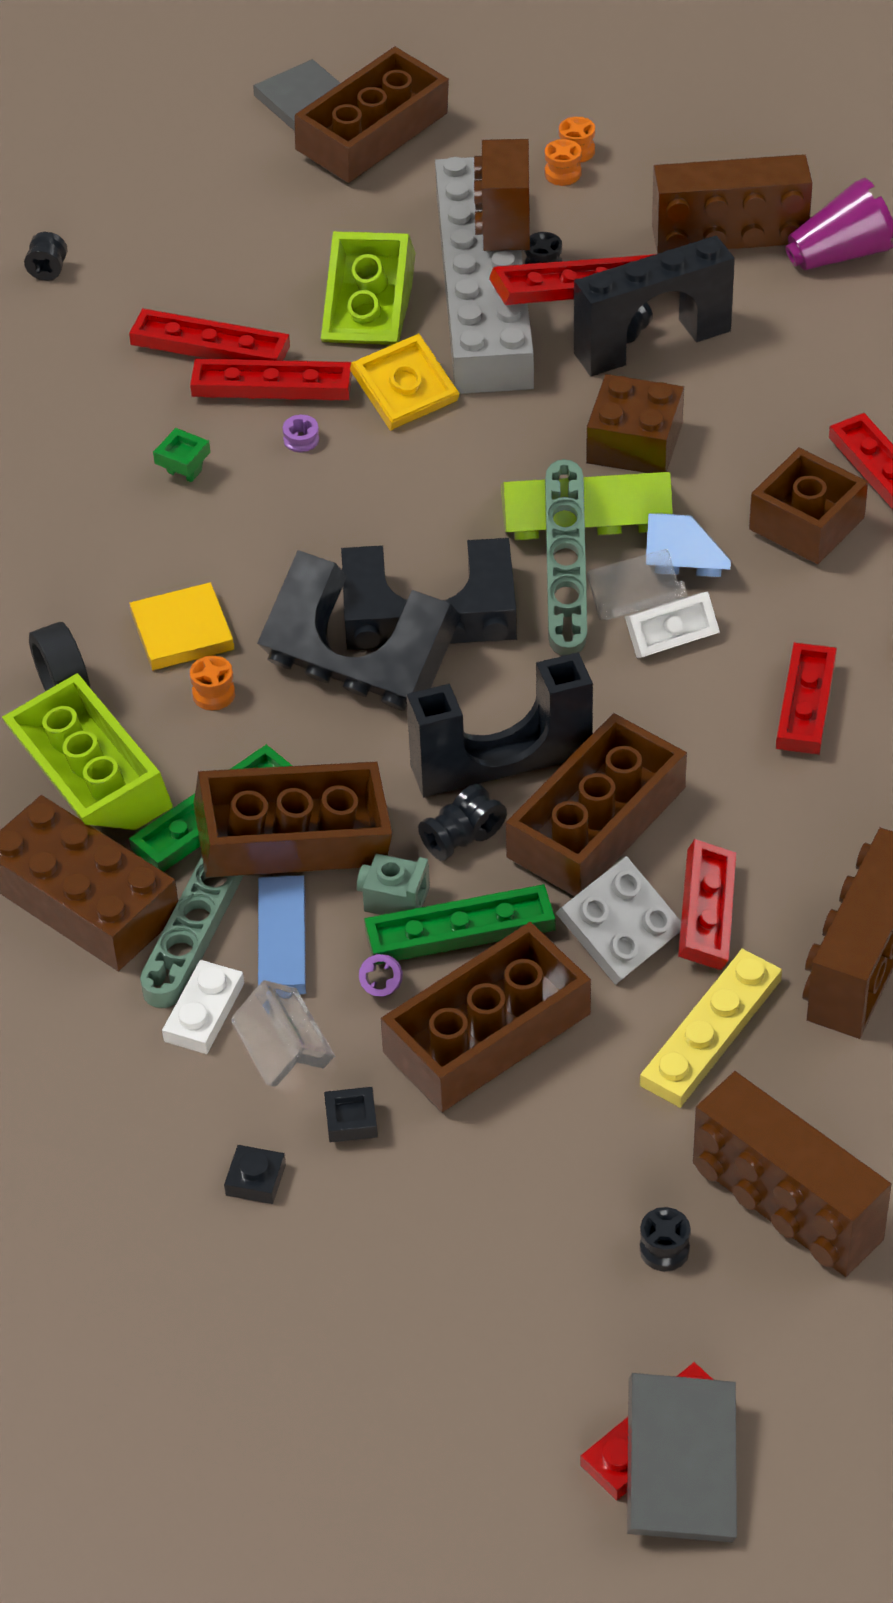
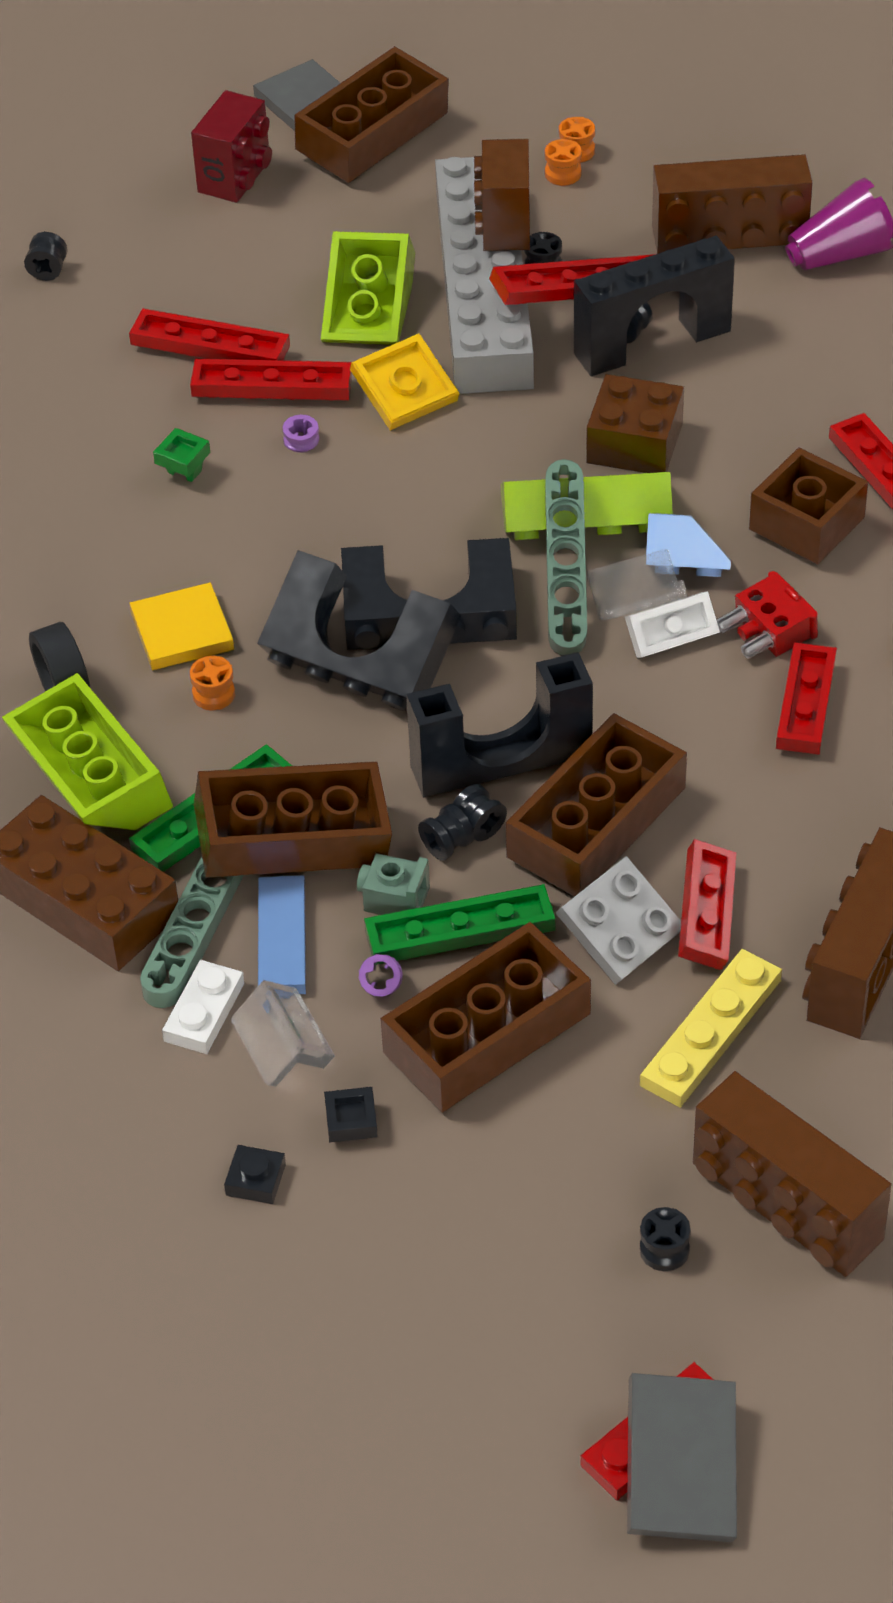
none -> dark red brick [191,90,272,203]
none -> red piece [716,571,818,659]

